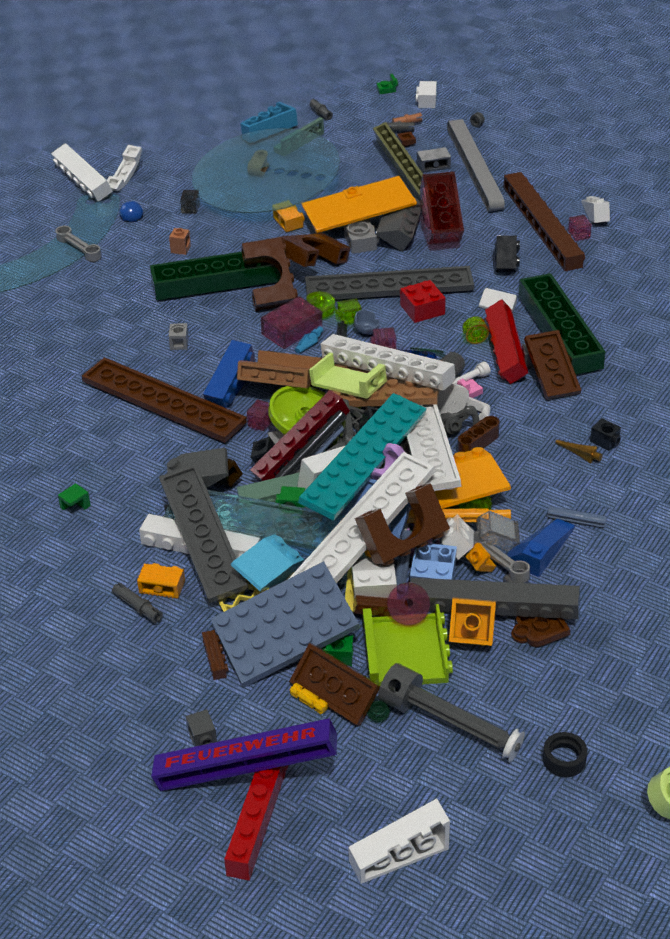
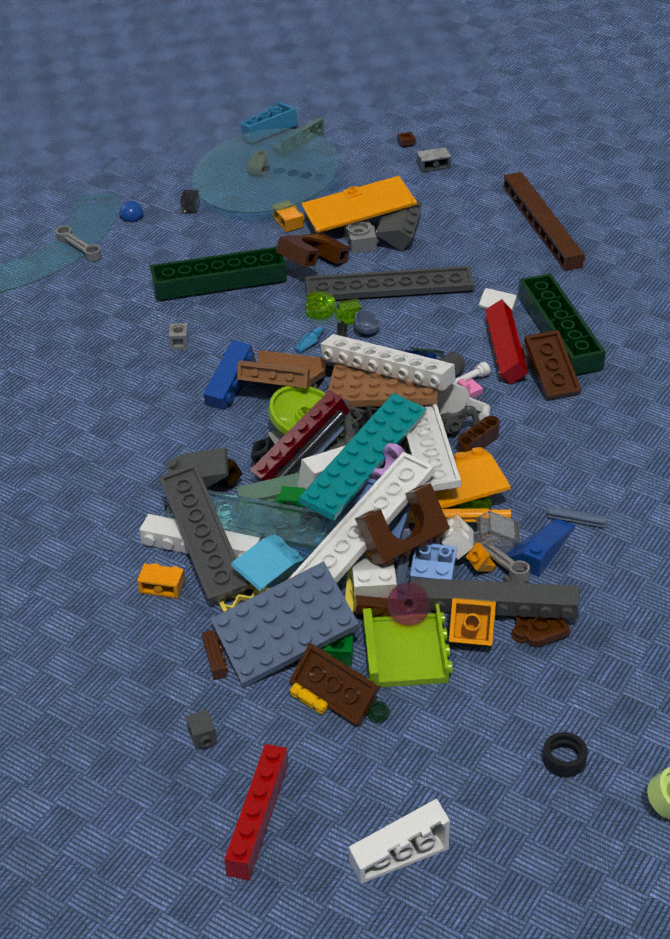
white brick [51,143,113,202] -> none
green panel [58,483,91,510] -> none
reddish brown plate [82,357,247,443] -> none
white slope [107,145,142,191] -> none
dark grey pin [112,582,163,623] -> none
dark purple brick [151,718,337,791] -> none
nougat brick [169,228,191,255] -> none
reddish brown arch [241,237,298,311] -> none
clear pink brick [247,399,271,431] -> none
clear pink brick [261,296,322,349] -> none
dark grey pin [309,99,333,120] -> none
yellowish green panel [309,353,387,399] -> none
clear pink brick [370,327,396,349] -> none
olive brick [373,122,444,218] -> none
green bracket [376,74,398,94] -> none
dark grey piece [378,663,525,763] -> none
dark grey pin [386,121,415,133] -> none
nougat pin [392,112,422,123] -> none
red brick [400,280,446,323] -> none
white brick [416,81,437,108] -> none
clear red brick [420,172,464,245] -> none
light grey beam [447,119,505,212] -> none
clear neon green wheel [462,316,489,344] -> none
dark grey bush [470,112,485,127] -> none
black brick [495,236,520,271] -> none
pearl gold piece [555,440,603,464] -> none
clear pink brick [568,215,592,241] -> none
white slope [581,196,610,223] -> none
black brick [590,418,621,451] -> none

